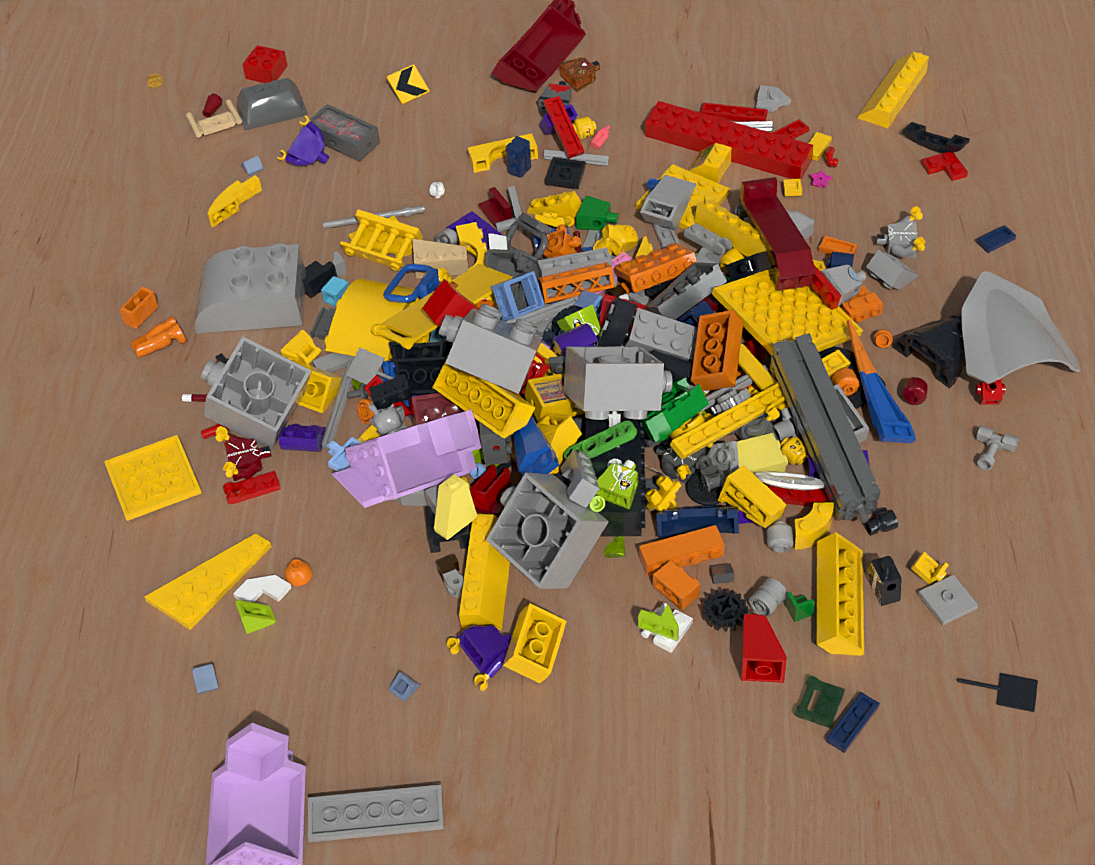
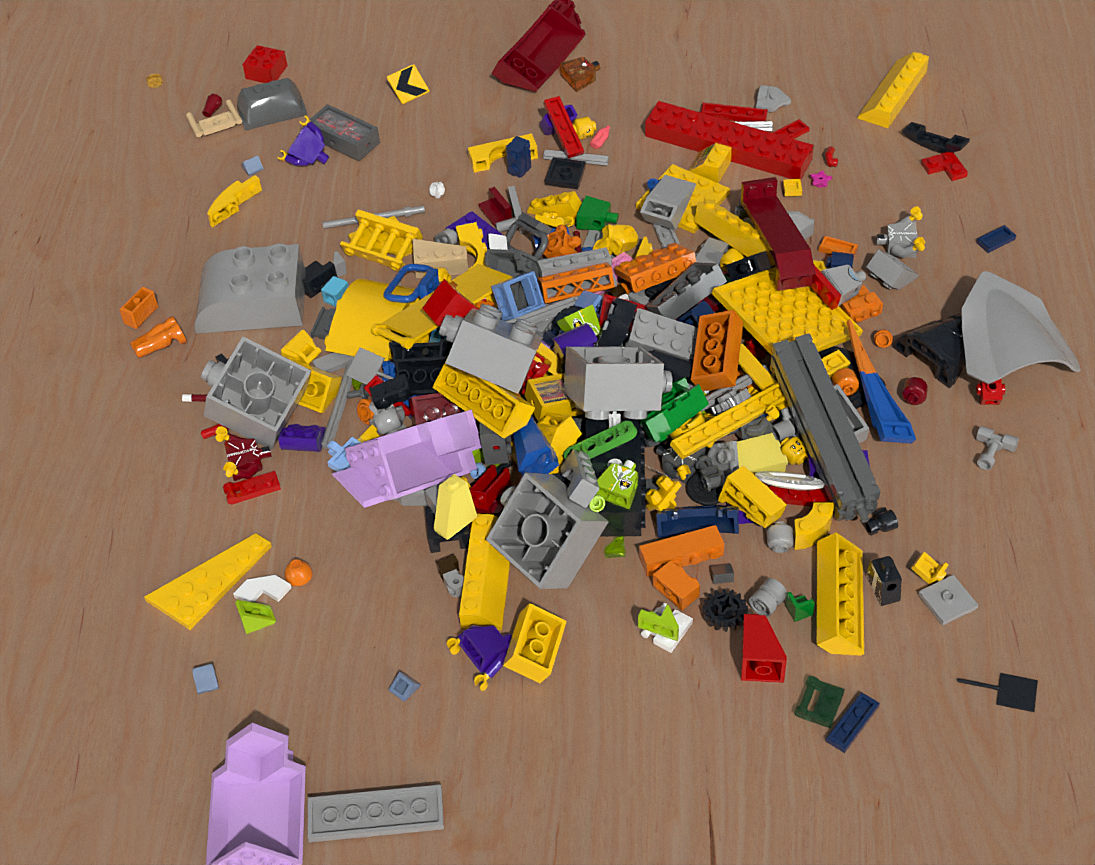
yellow plate [104,435,201,521] -> none
dark grey torso [539,81,572,113] -> none
dark grey plate [549,356,566,374] -> none
light grey hinge [684,223,732,255] -> none
yellow tile [809,132,832,161] -> none

